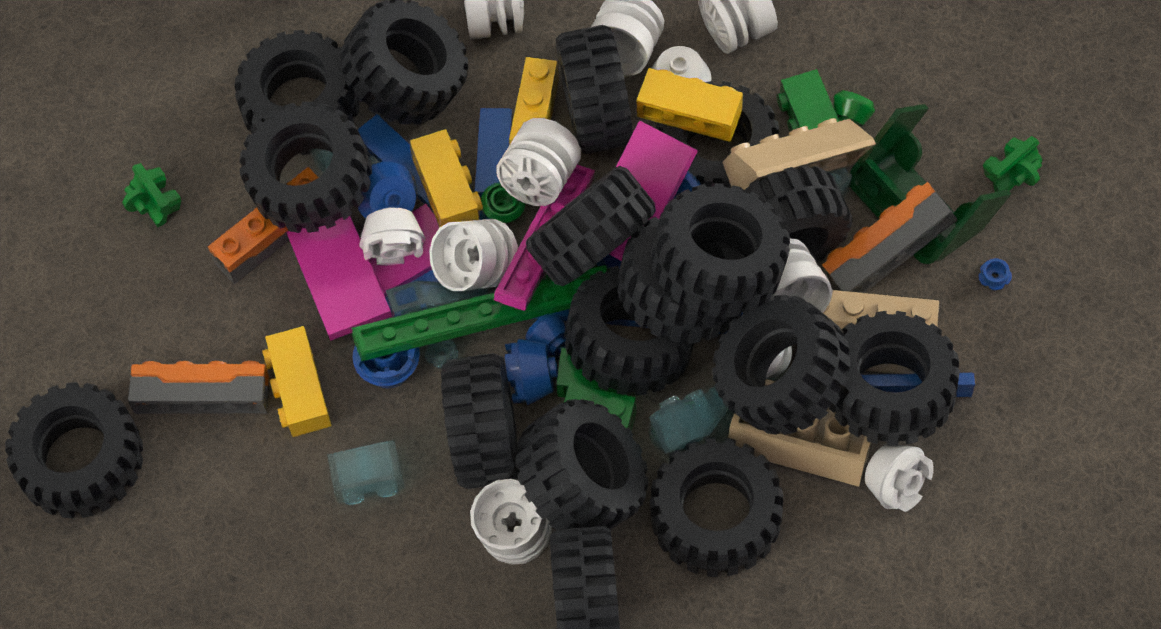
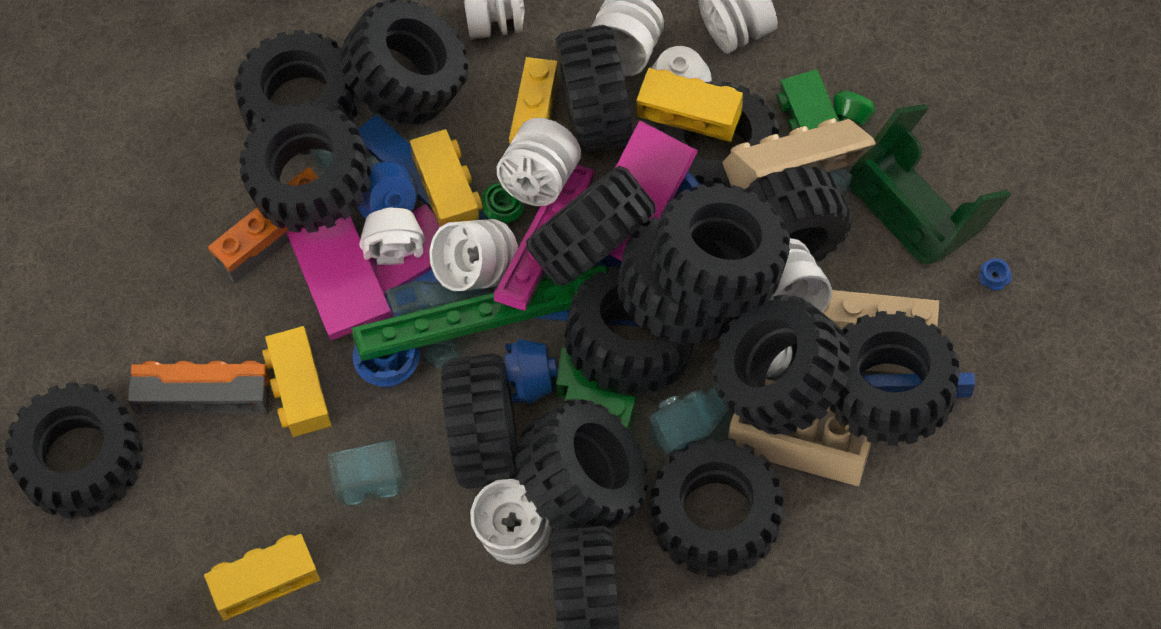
green hips [122,163,181,228] -> none
blue tile [475,108,513,197] -> none
blue cone [525,314,566,356] -> none
dark grey piece [822,182,957,293] -> none
white cone [865,444,933,512] -> none
green hips [983,136,1042,192] -> none
none -> yellow brick [204,534,320,621]

